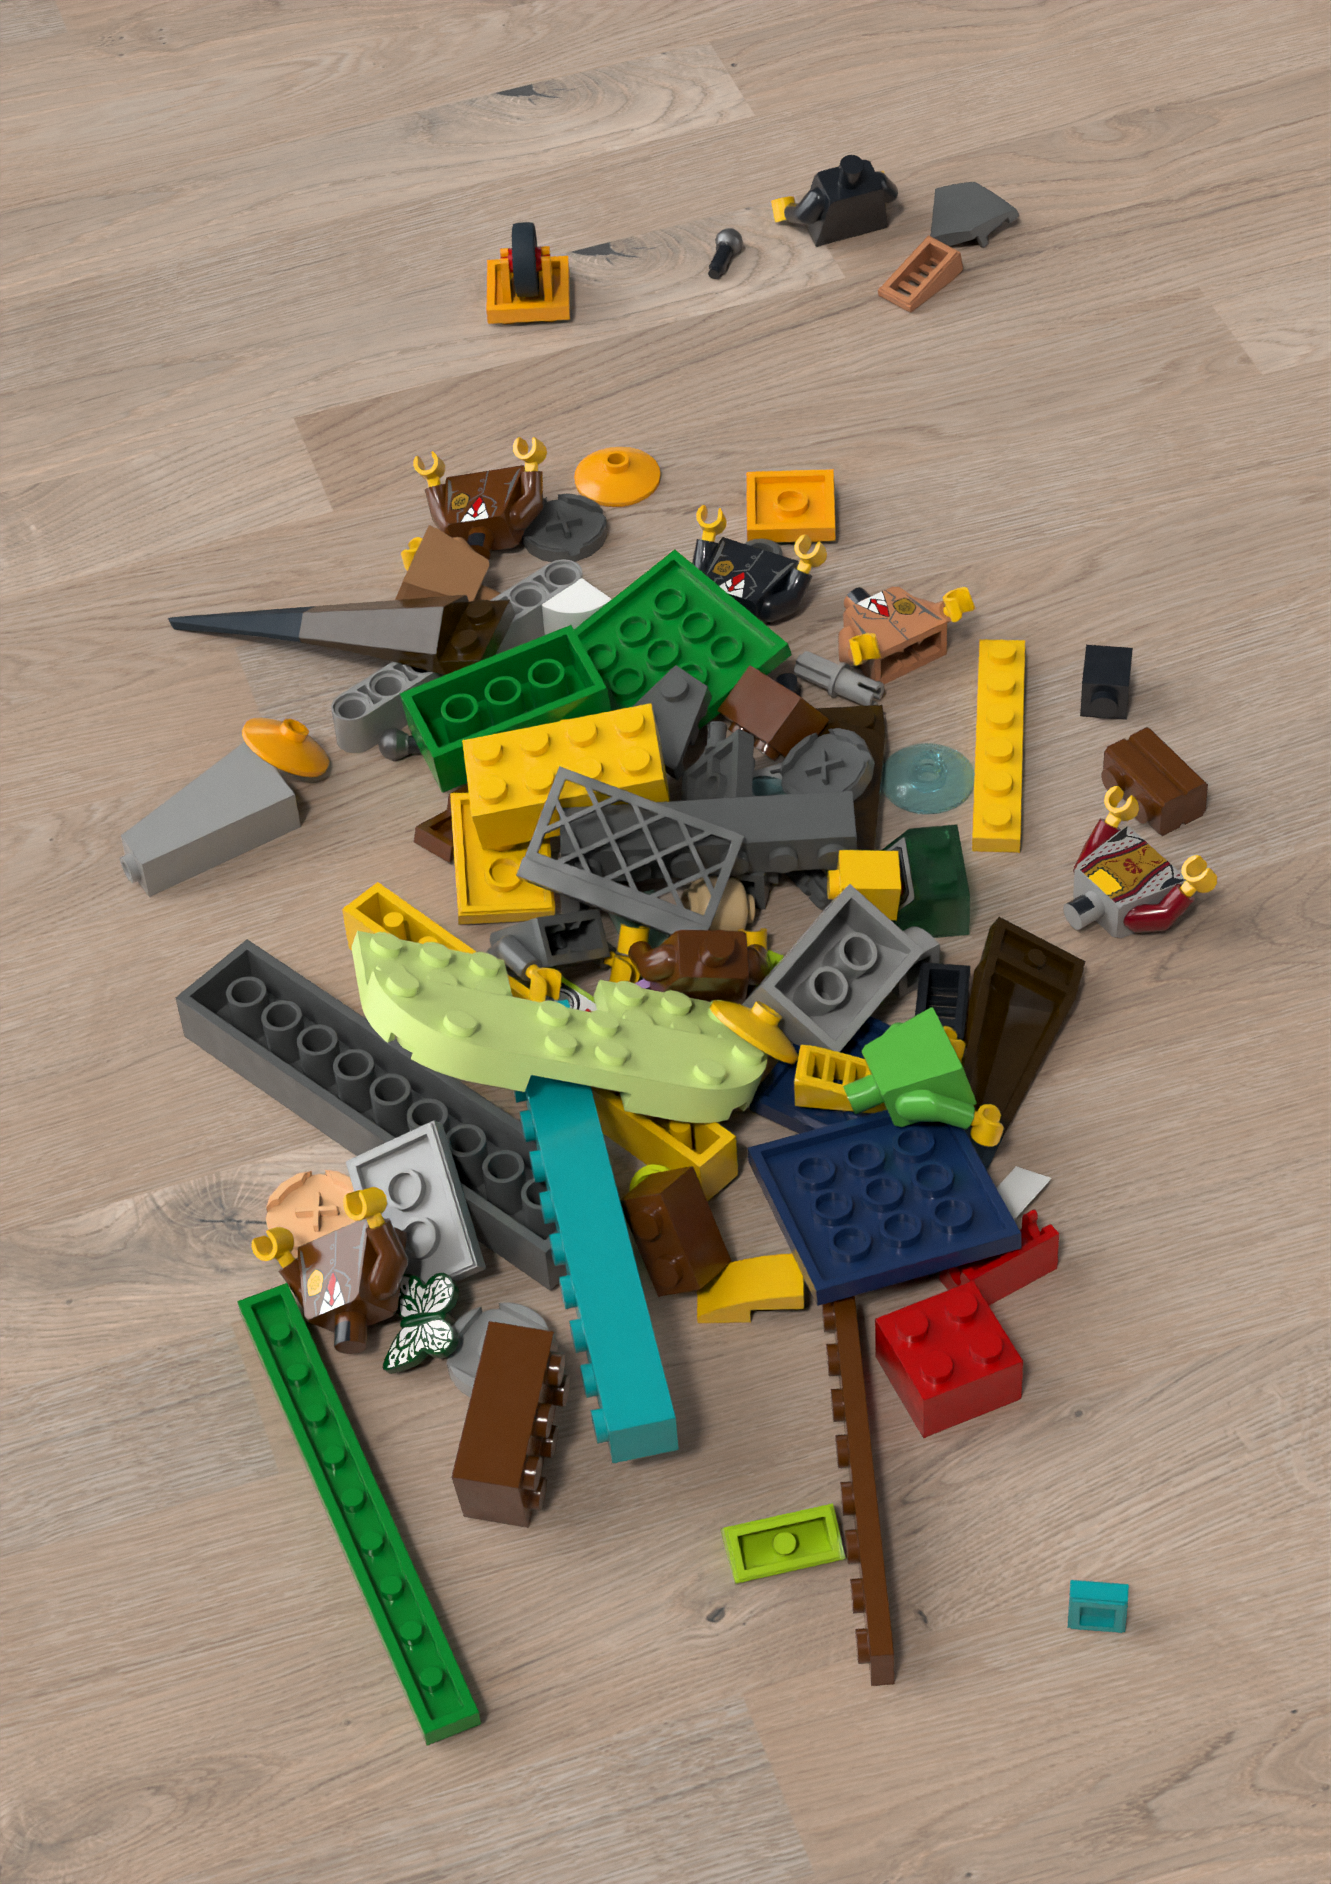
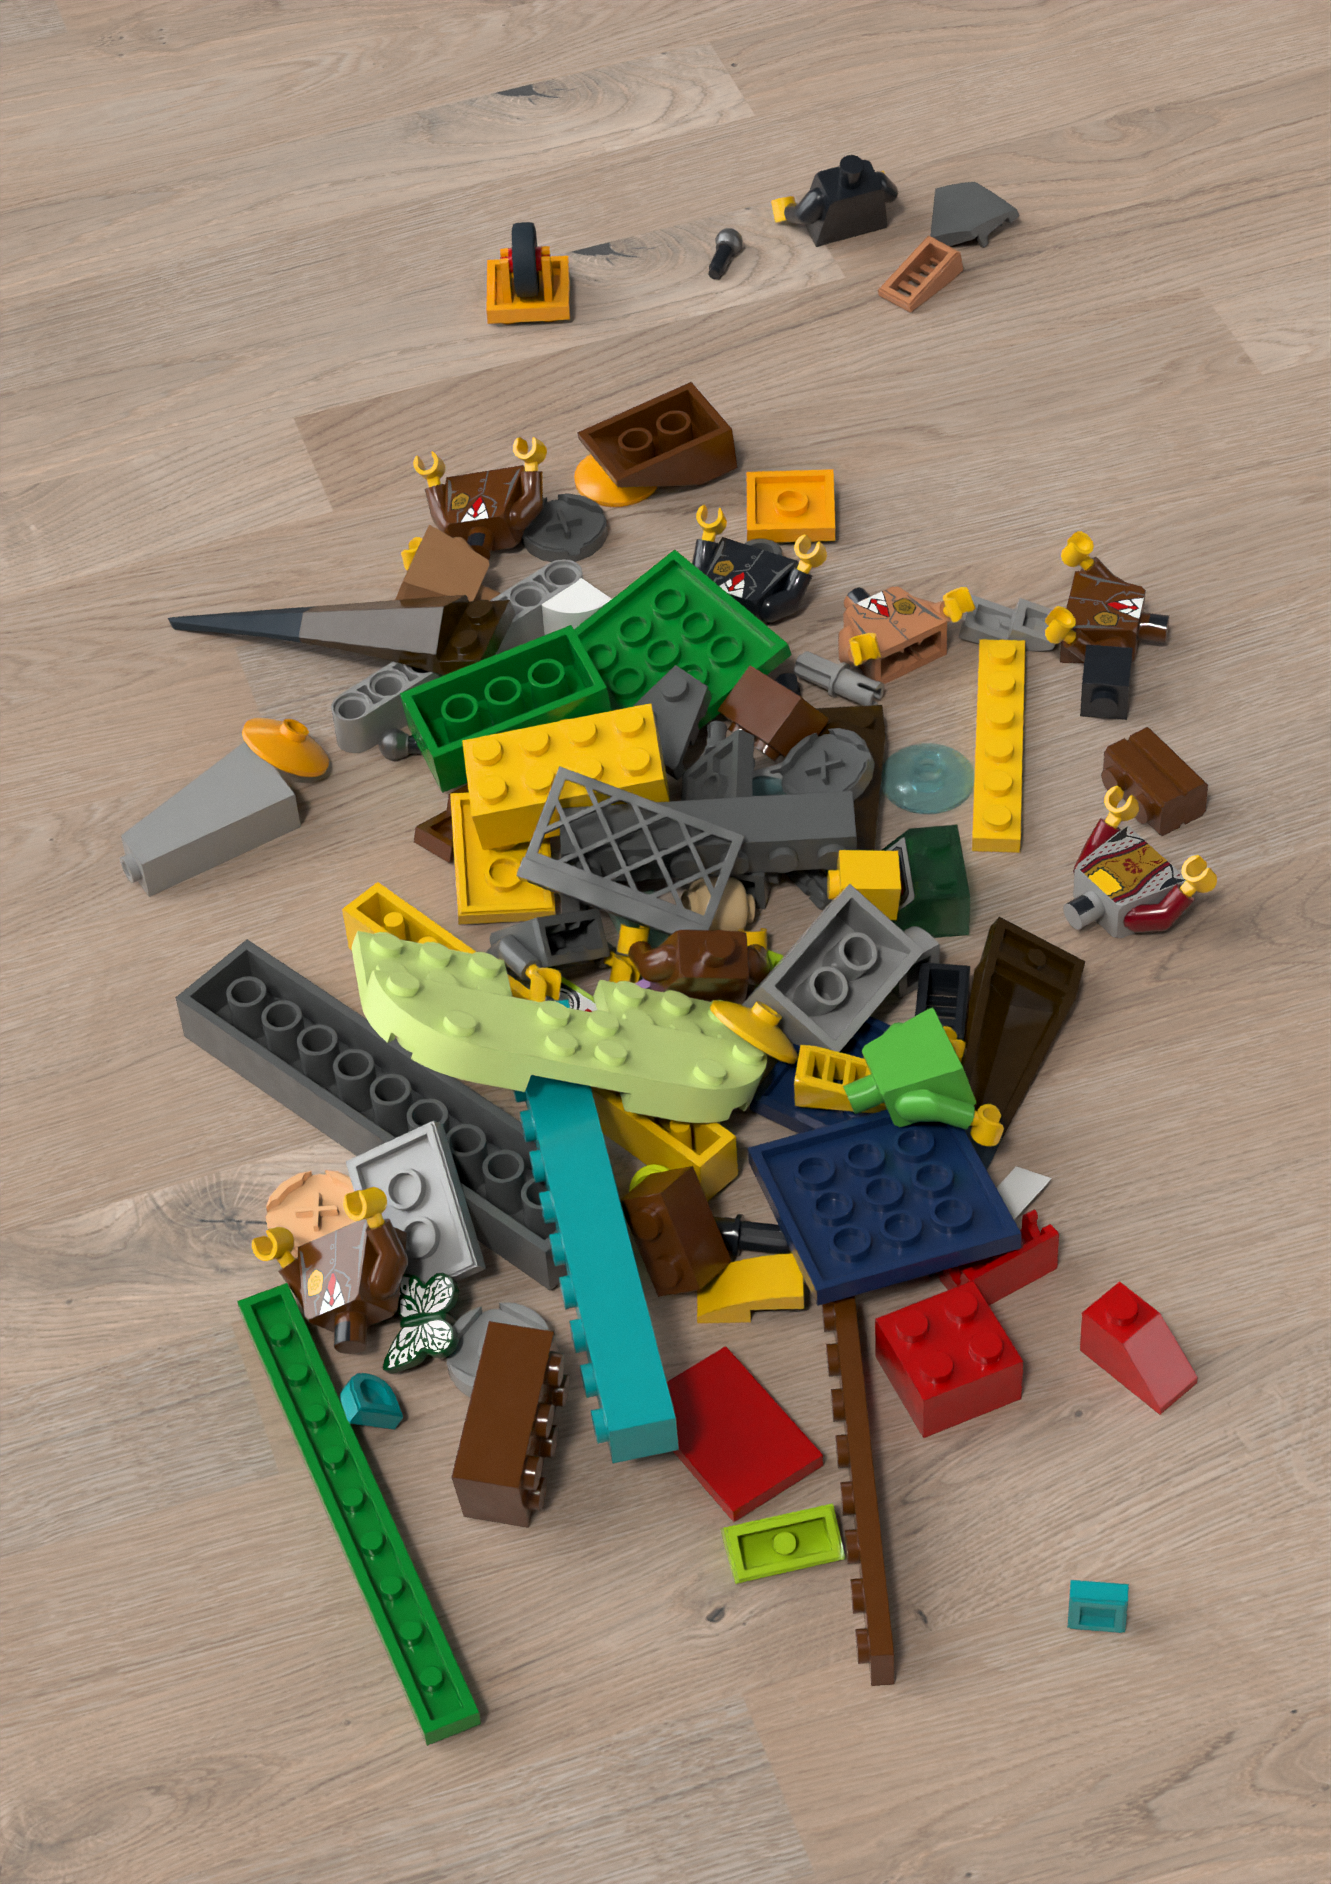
none -> teal tile [340,1373,403,1430]
none -> reddish brown slope [577,382,738,488]
none -> red tile [667,1346,823,1522]
none -> black axle [714,1214,791,1256]
none -> light grey slope [958,595,1055,651]
none -> reddish brown torso [1045,531,1170,663]
none -> red slope [1080,1281,1198,1415]

